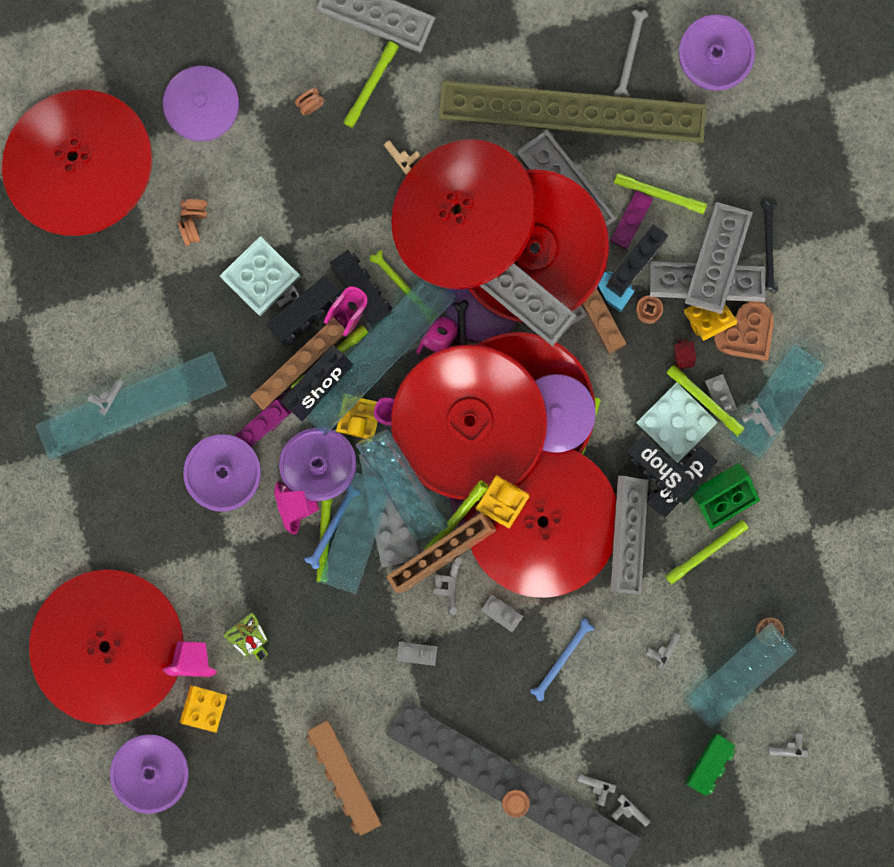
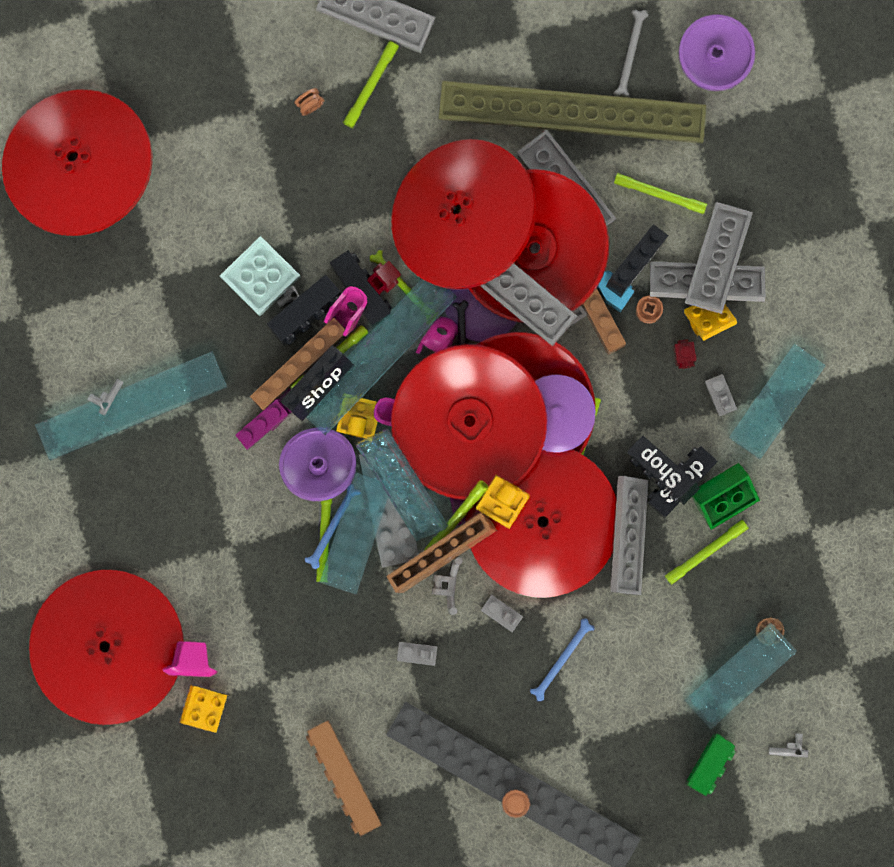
medium lavender dish [110,735,189,813] -> none
medium lavender dish [163,66,239,142] -> none
nougat wheel [177,216,201,247] -> none
nougat wheel [180,199,207,219] -> none
medium lavender dish [183,434,261,512] -> none
torso [223,613,268,661] -> none
dark pink piece [274,481,319,535] -> none
tan hose [384,140,421,175] -> none
light grey hose [577,774,616,806] -> none
magenta plate [610,190,653,250] -> none
light grey hose [611,794,651,827] -> none
light aqua plate [636,382,718,463] -> none
light grey hose [646,633,681,670] -> none
lime piece [667,365,745,437] -> none
nougat plate [714,301,774,361] -> none
light grey hose [740,401,777,437] -> none
black piece [760,200,778,293] -> none
none -> dark red brick [367,261,401,294]

